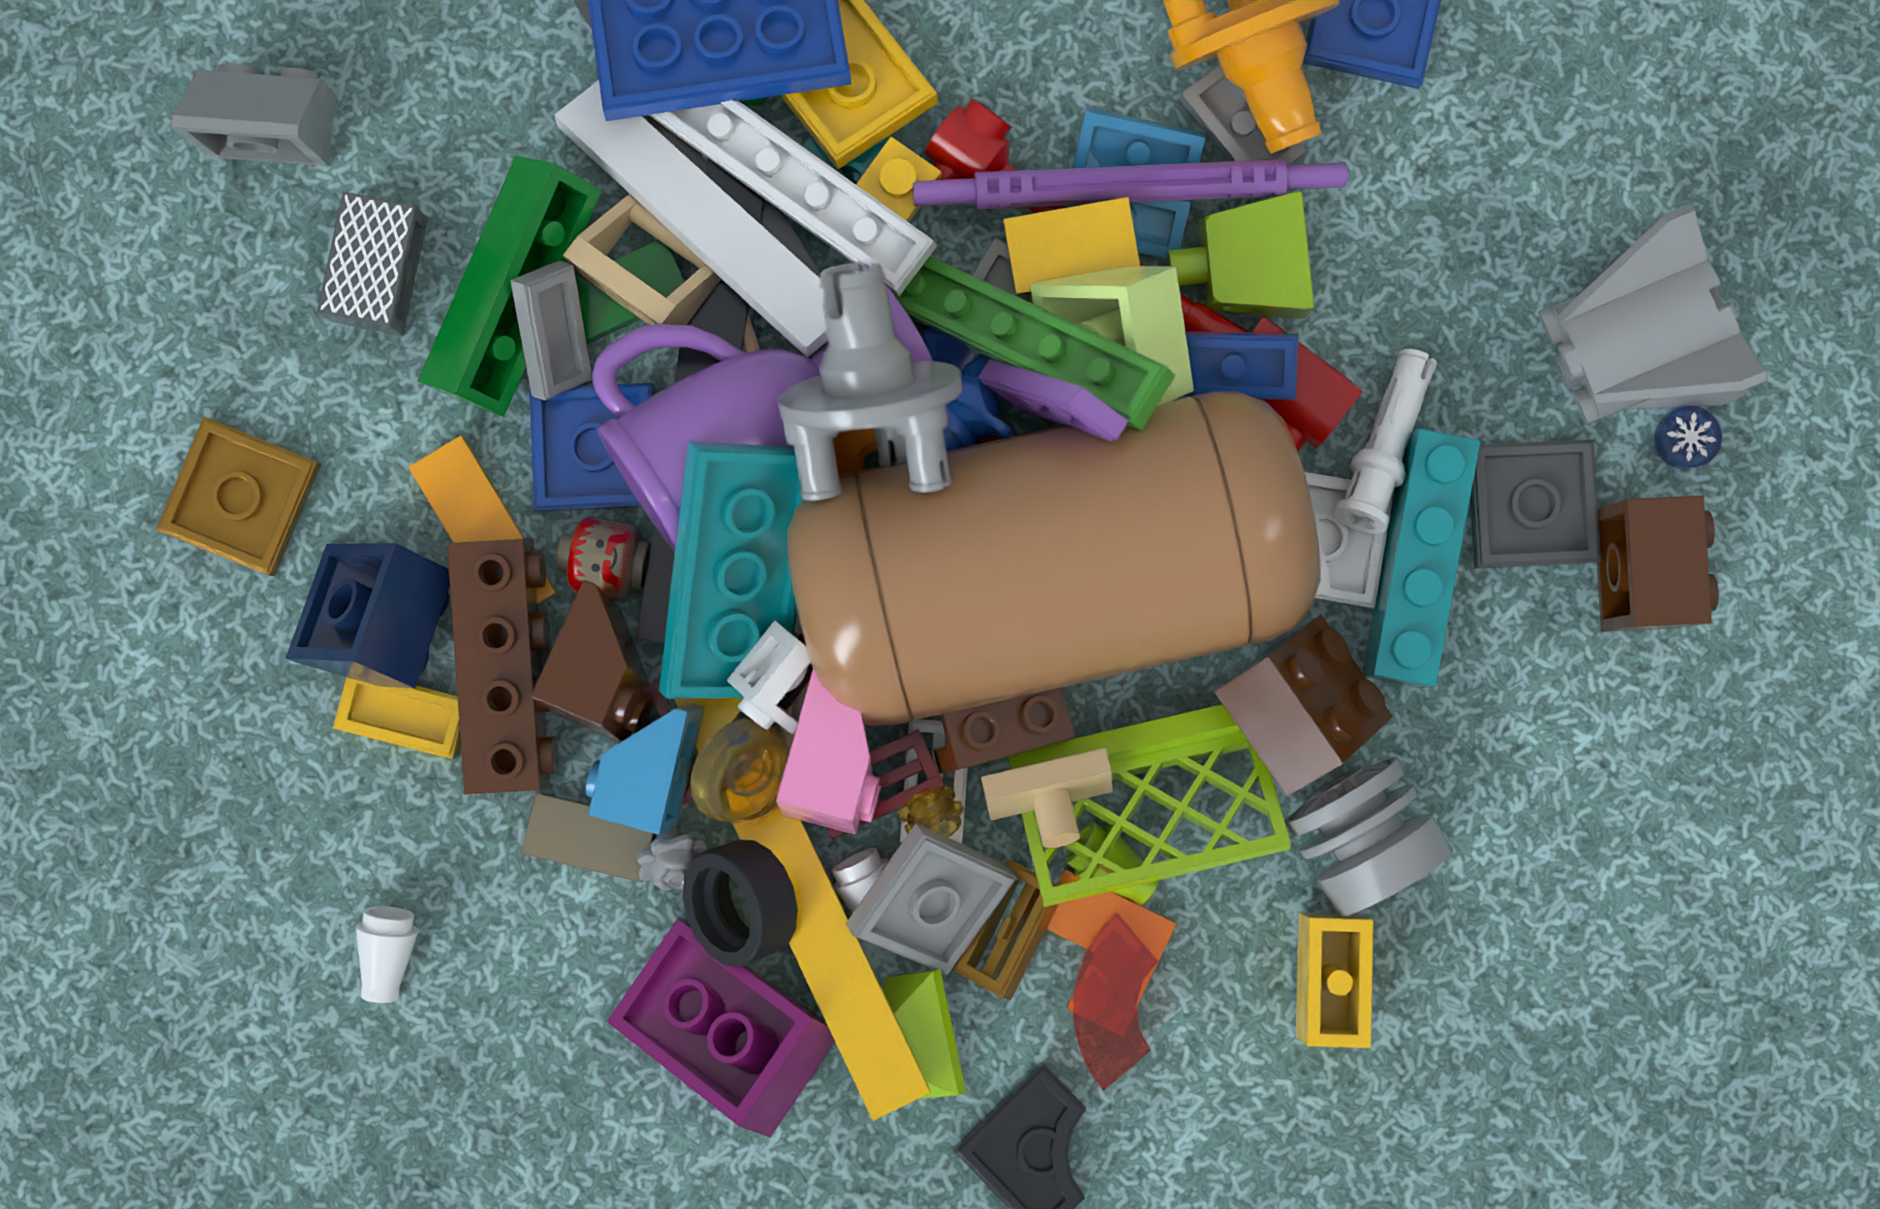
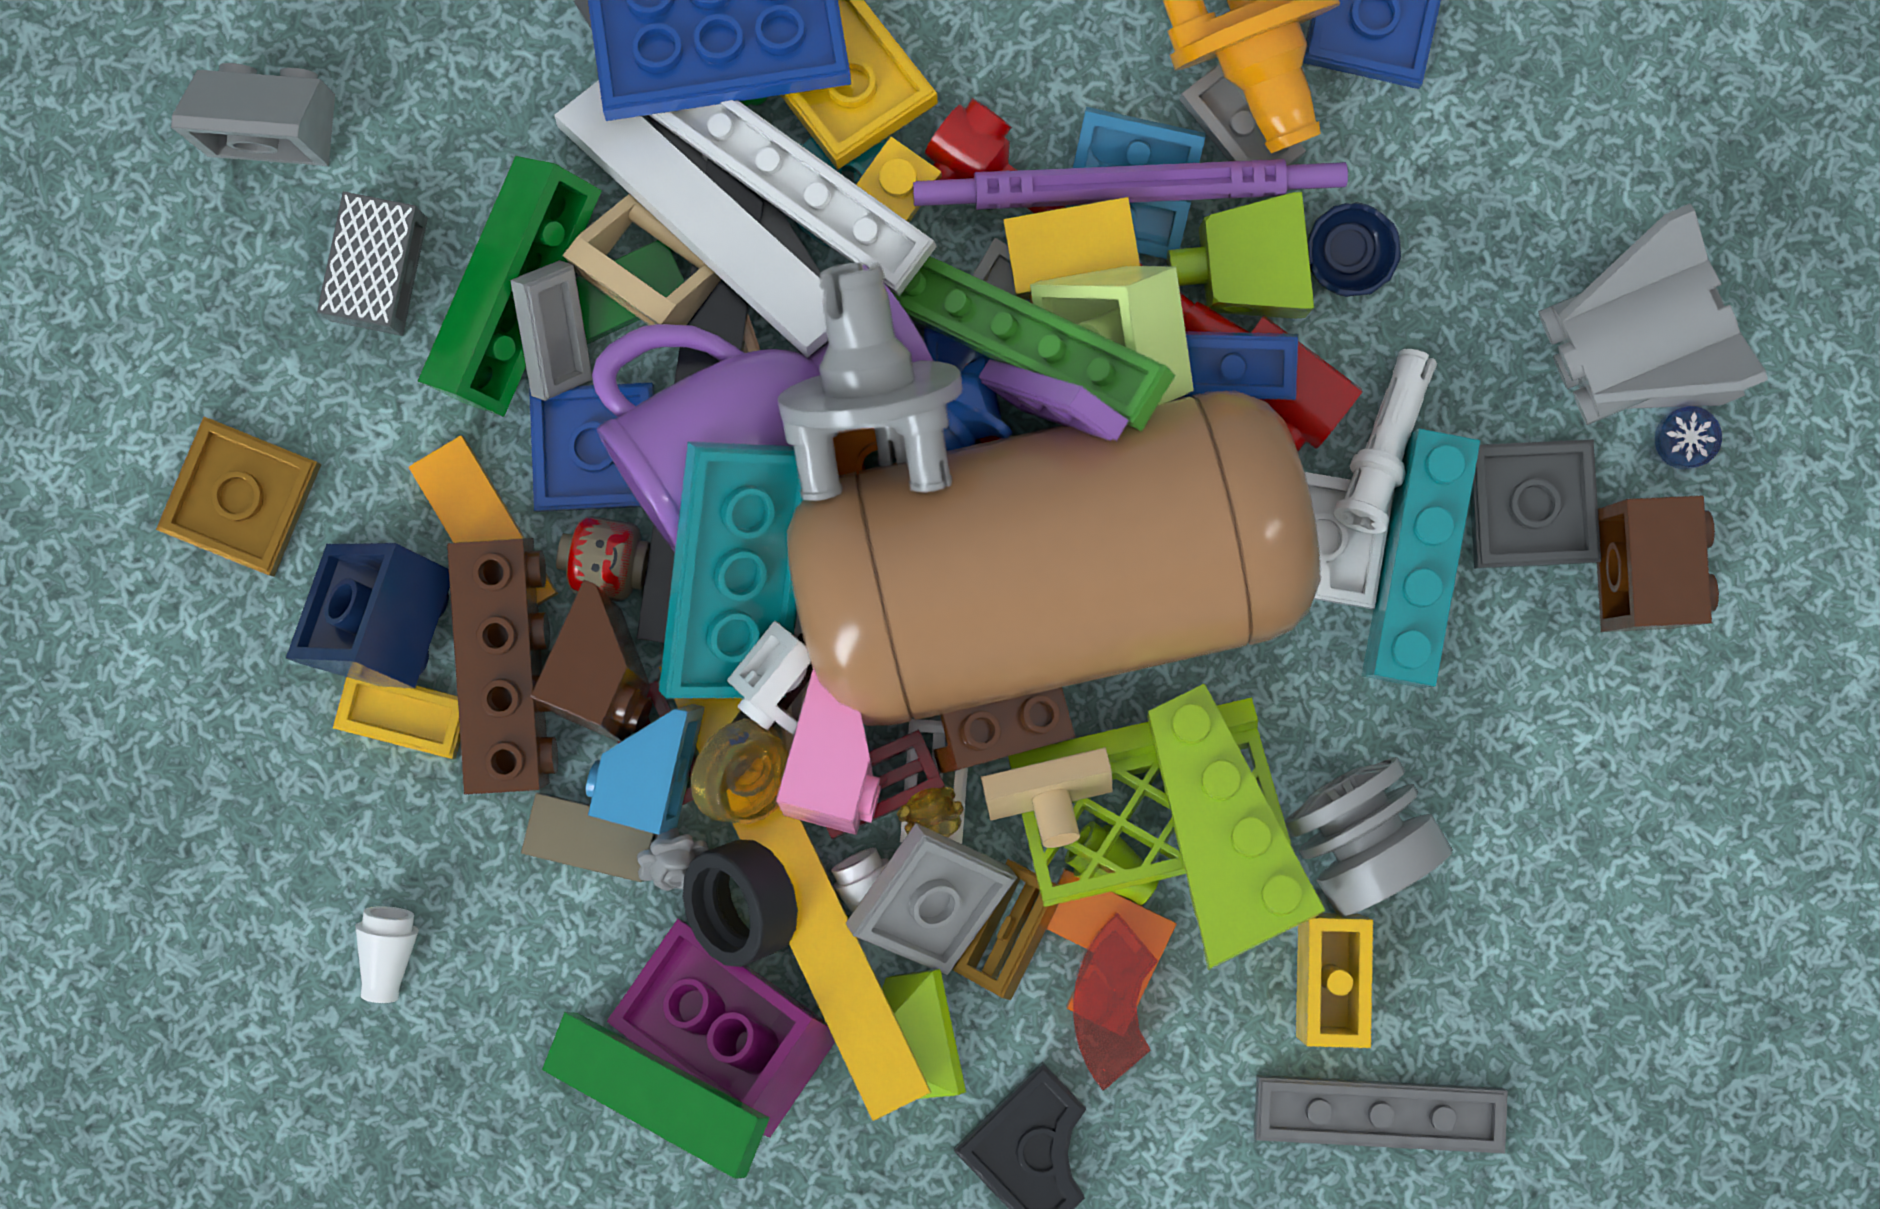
reddish brown brick [1214,614,1393,796] -> none
none -> green tile [542,1012,770,1179]
none -> lime wing [1147,683,1325,970]
none -> flat silver tile [1254,1075,1508,1154]
none -> dark blue hair [1307,202,1401,297]

